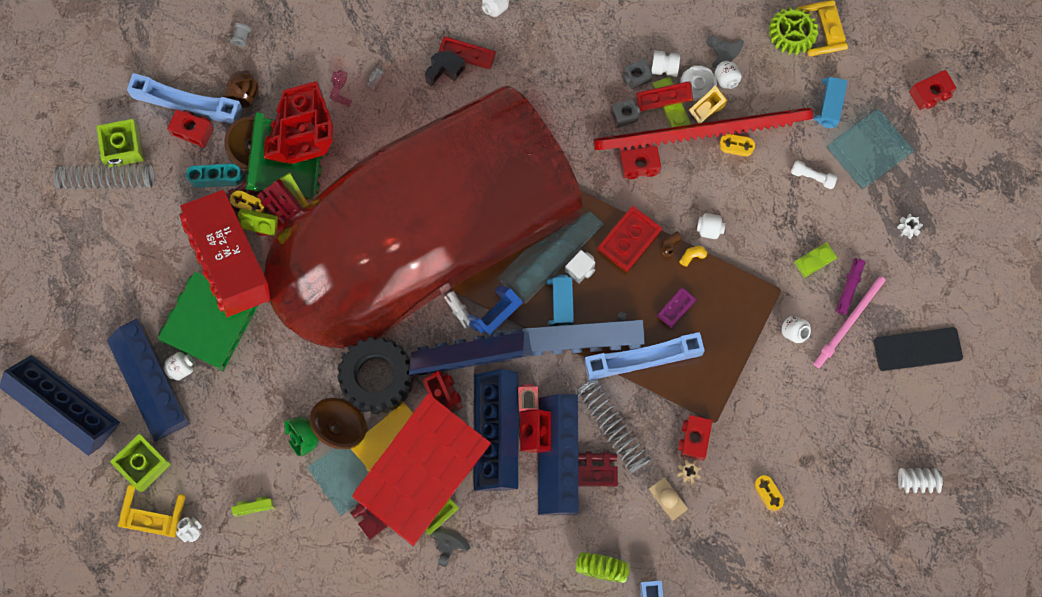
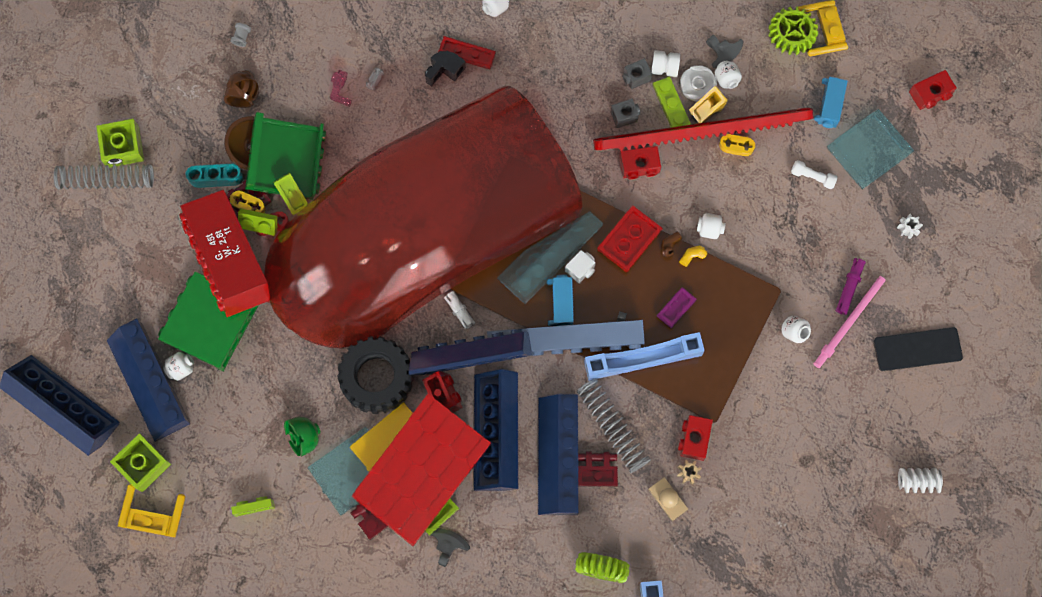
light blue arch [127,73,243,125] -> none
red brick [167,109,214,148] -> none
white gear [176,517,202,542] -> none
dark red plate [257,178,303,225] -> none
red wedge [264,81,333,164] -> none
reddish brown dish [309,398,367,450] -> none
blue panel [467,285,523,335] -> none
brick [518,384,538,414] -> none
red brick [520,409,551,453] -> none
red tile [636,81,694,112] -> none
yellow beam [754,475,784,511] -> none
lime plate [794,242,837,278] -> none

